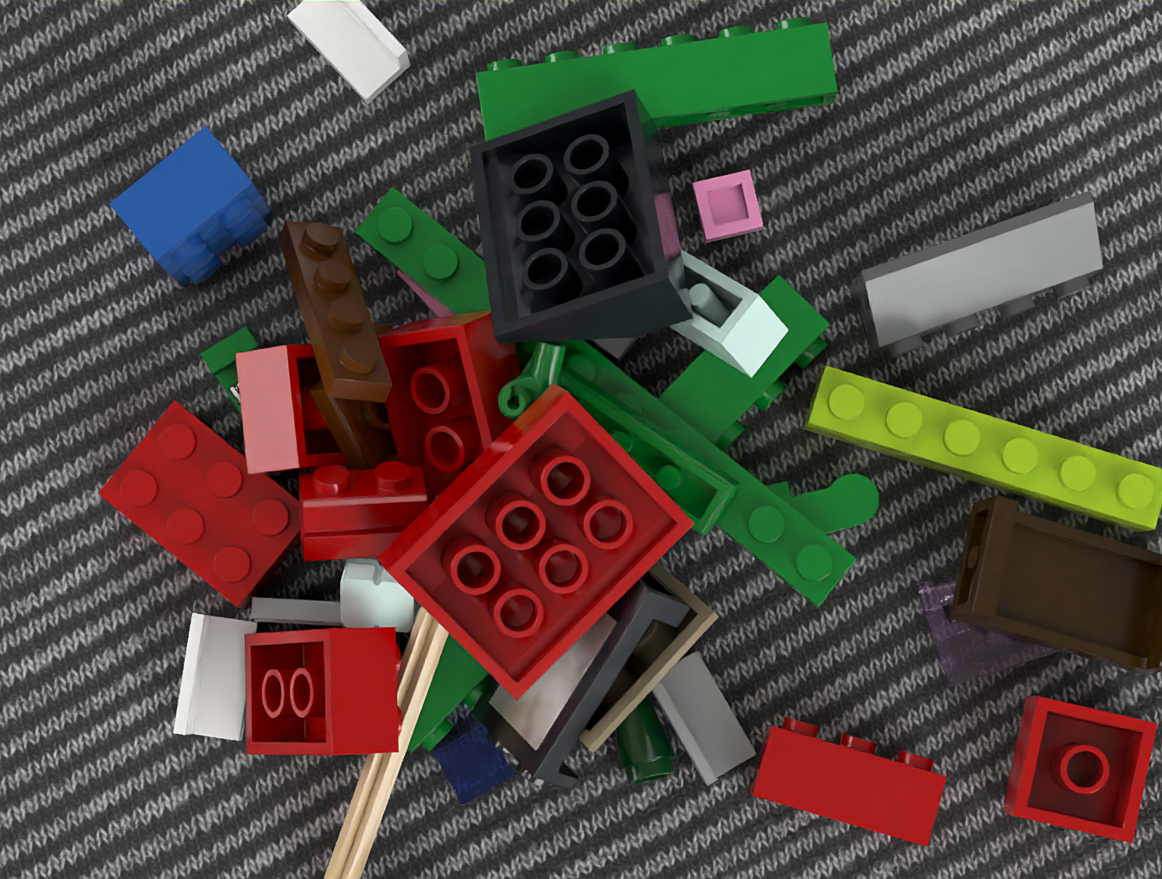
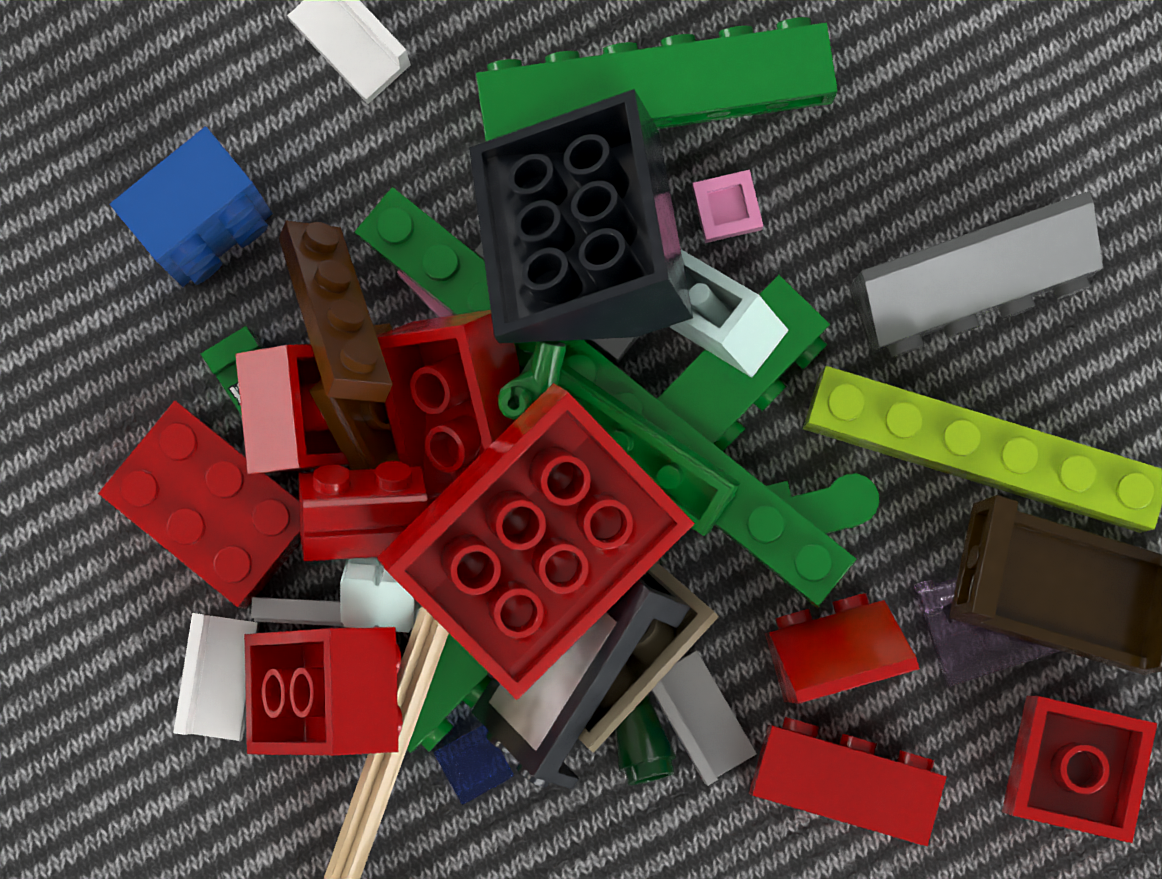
none -> red slope [765,592,920,704]

